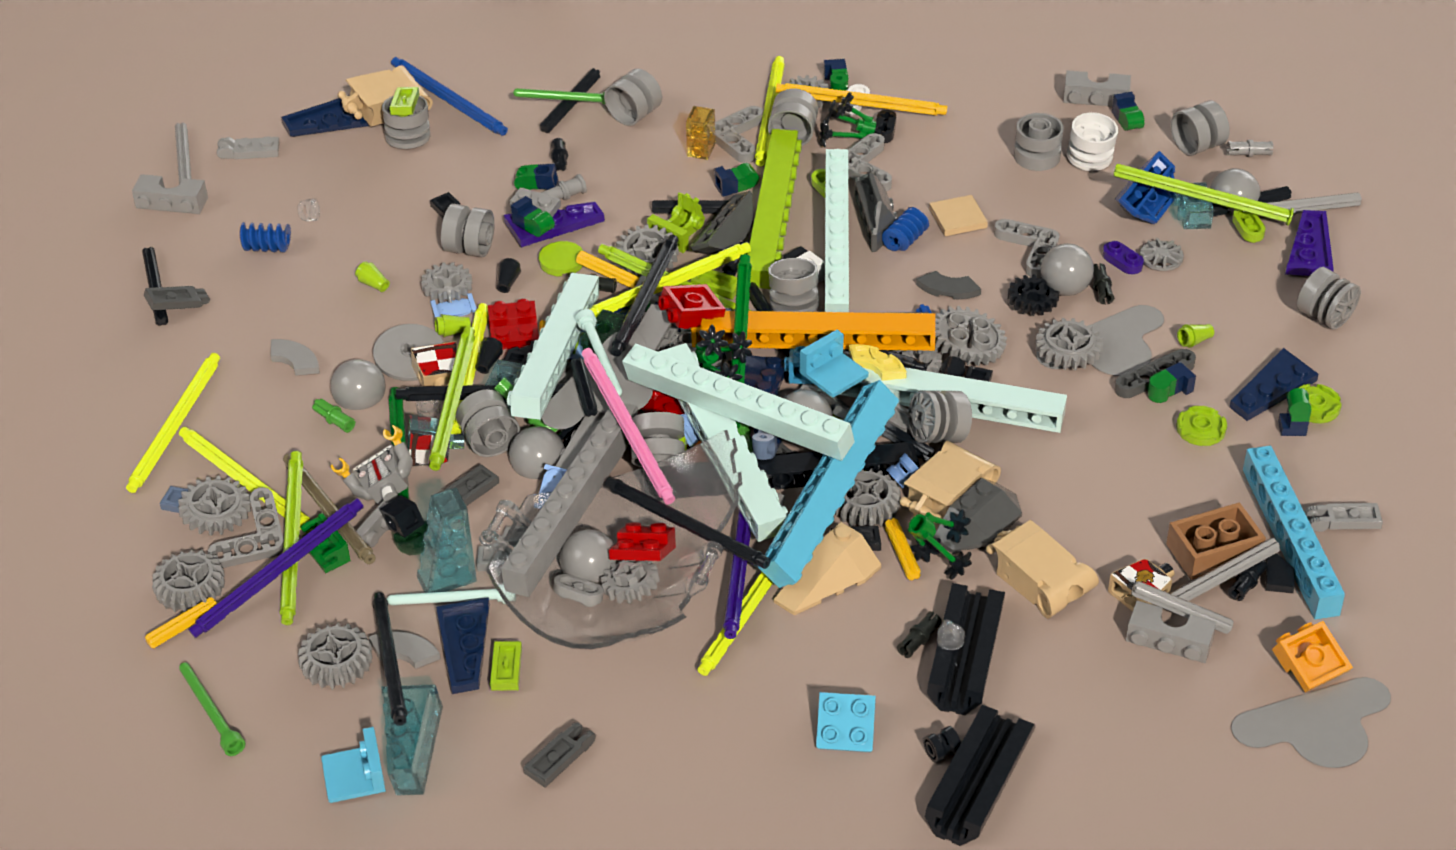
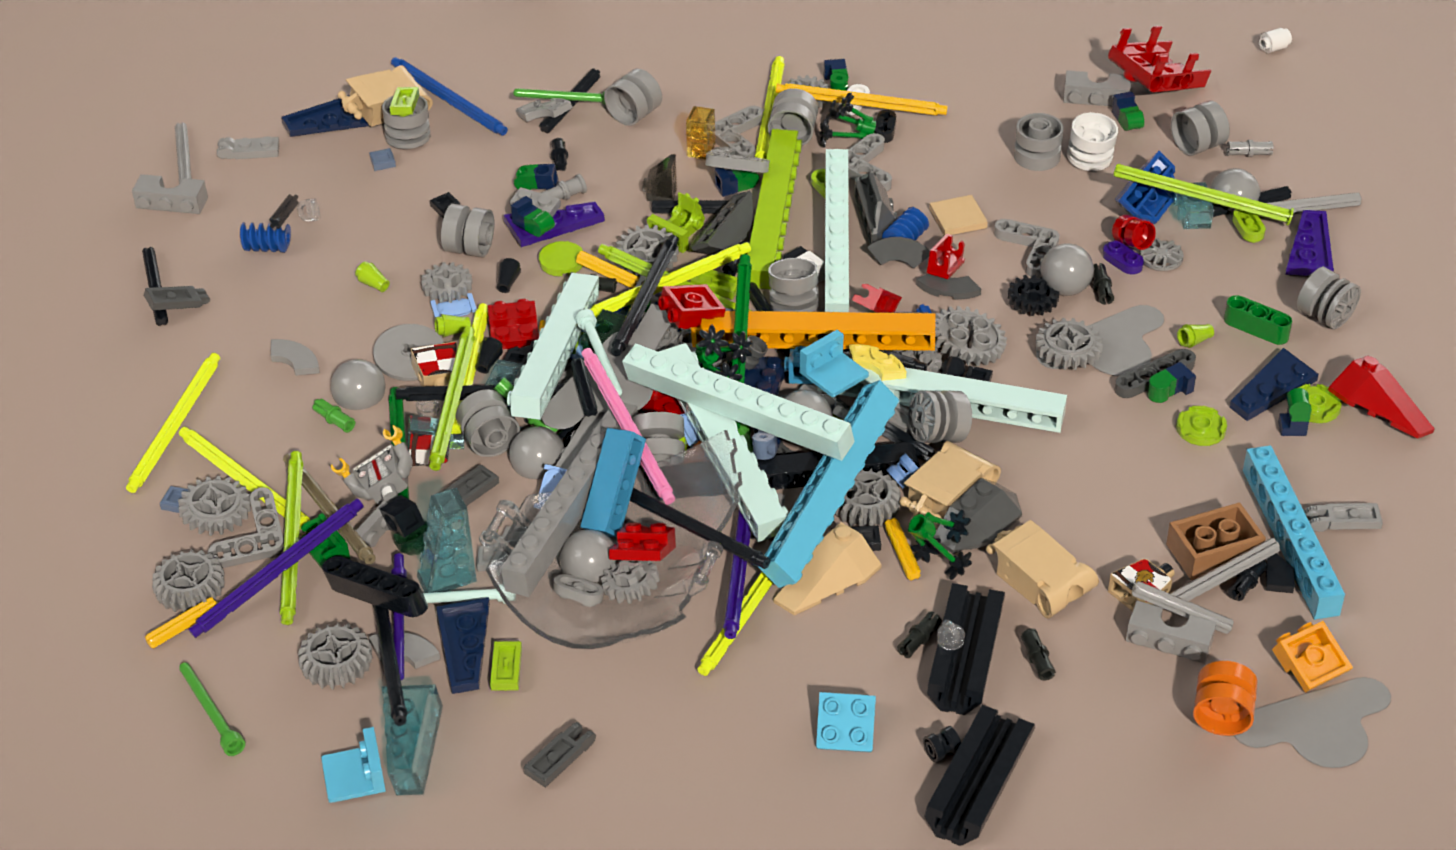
none -> black axle [269,194,299,229]
none -> black beam [322,556,428,617]
none -> sand blue tile [369,148,396,171]
none -> dark purple bar [391,553,407,680]
none -> light grey tile [516,98,573,122]
none -> dark azure brick [580,428,646,538]
none -> clear smoke slope [643,154,677,201]
none -> light grey beam [705,146,770,173]
none -> dark grey wheel [745,335,768,369]
none -> red hinge [852,284,902,313]
none -> dark grey tile [868,237,930,268]
none -> red hinge [927,234,965,279]
none -> pearl dark grey pin [1021,628,1056,681]
none -> red piece [1108,26,1212,92]
none -> red wheel [1112,214,1156,250]
none -> orange wheel [1193,661,1258,736]
none -> green beam [1224,295,1292,345]
none -> white brick [1259,28,1292,53]
none -> red wedge [1328,355,1435,439]

